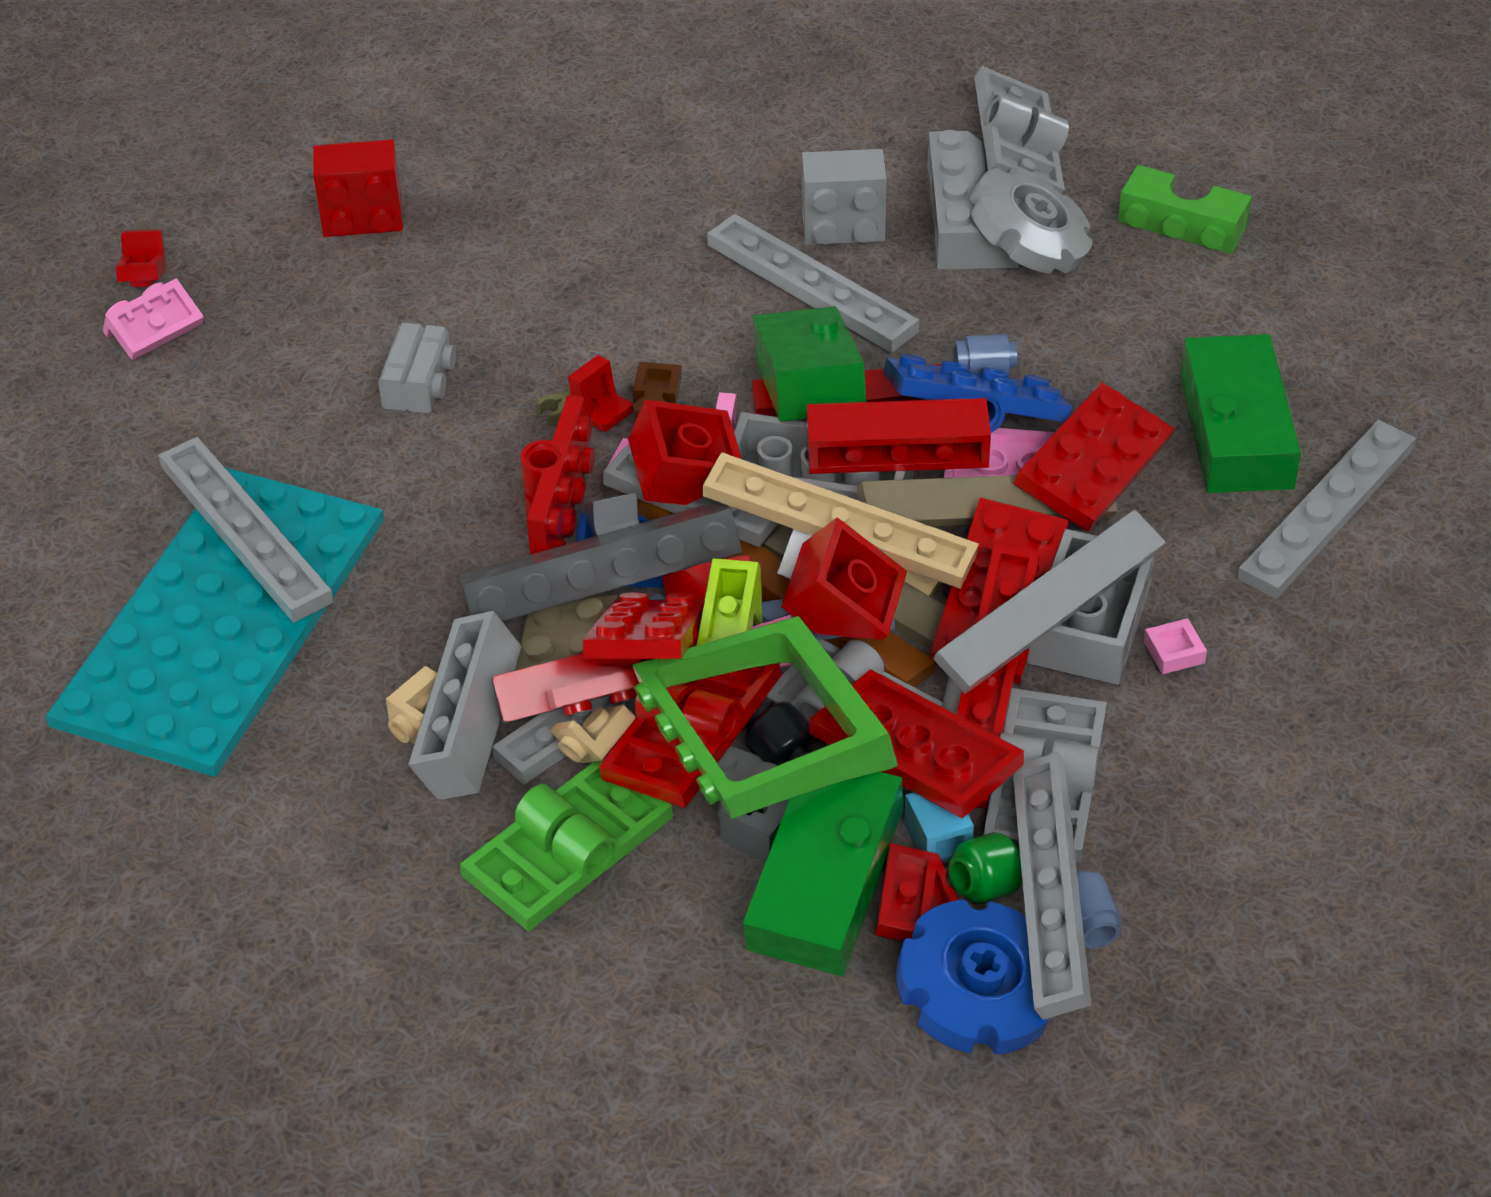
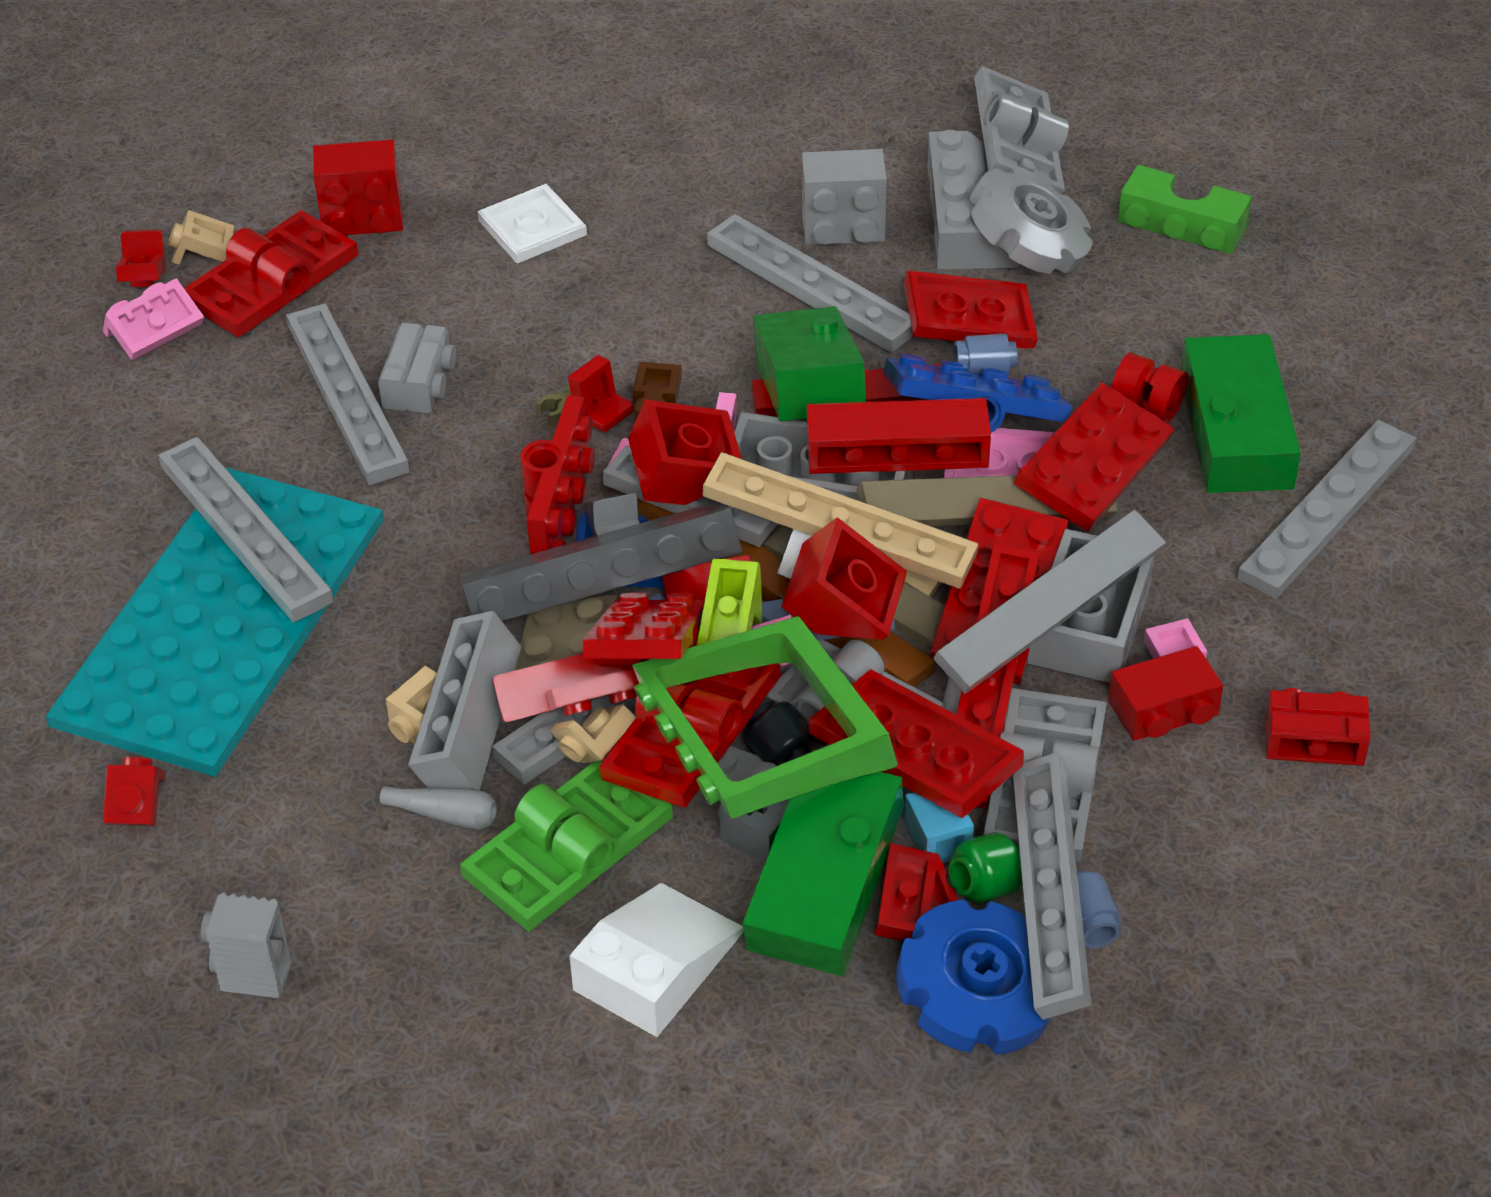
none -> red bracket [103,757,166,826]
none -> tan bracket [168,210,234,264]
none -> red plate [184,210,359,338]
none -> light grey brick [201,892,292,998]
none -> light grey plate [286,303,410,486]
none -> light grey piece [380,786,497,830]
none -> white tile [477,184,587,264]
none -> white slope [570,883,744,1037]
none -> red tile [904,271,1038,349]
none -> red brick [1108,646,1224,741]
none -> red wheel [1111,352,1188,424]
none -> red brick [1266,688,1370,766]

